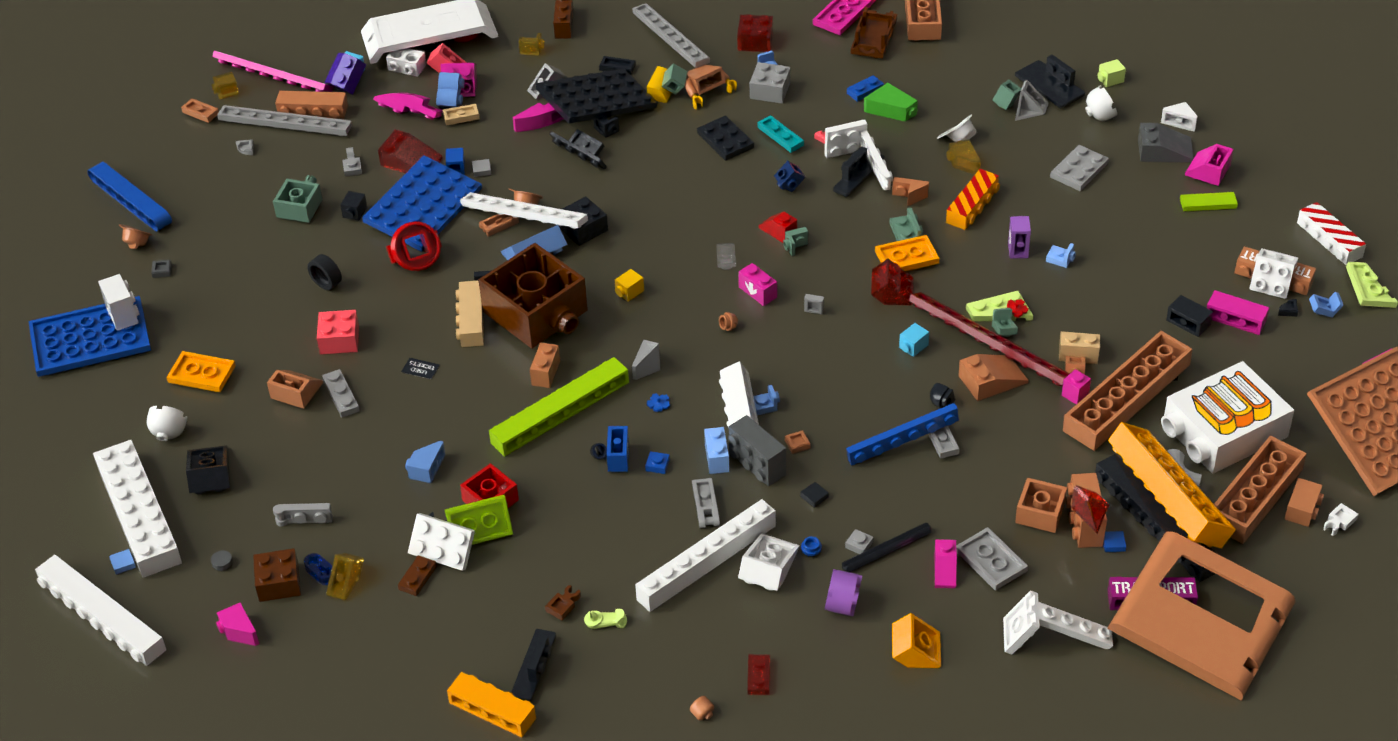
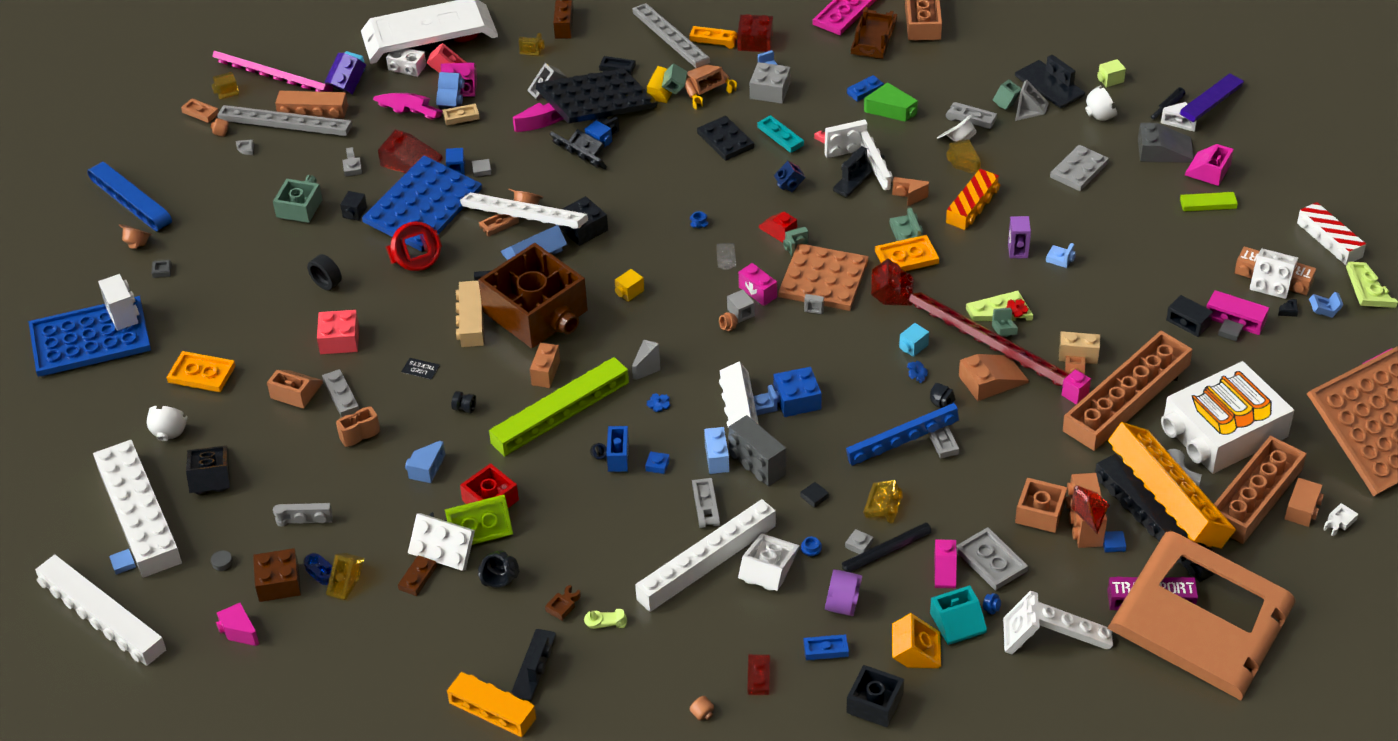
nougat tile [785,430,810,454] -> none
none -> nougat piece [210,118,229,137]
none -> nougat brick [336,407,380,447]
none -> black wheel [451,391,476,413]
none -> black hair [478,550,520,588]
none -> blue brick [584,120,612,147]
none -> light orange plate [689,26,738,49]
none -> blue plate [690,211,708,228]
none -> light grey brick [727,290,755,323]
none -> blue brick [773,367,822,417]
none -> nougat plate [778,244,869,311]
none -> blue plate [803,634,849,660]
none -> black brick [846,665,904,727]
none -> clear yellow bracket [863,480,903,523]
none -> blue plant [907,361,928,383]
none -> teal slope [930,585,987,645]
none -> light grey plate [946,102,997,129]
none -> blue plate [983,593,1001,615]
none -> black axle [1151,87,1186,120]
none -> dark purple tile [1179,73,1244,122]
none -> dark grey tile [1218,319,1243,341]

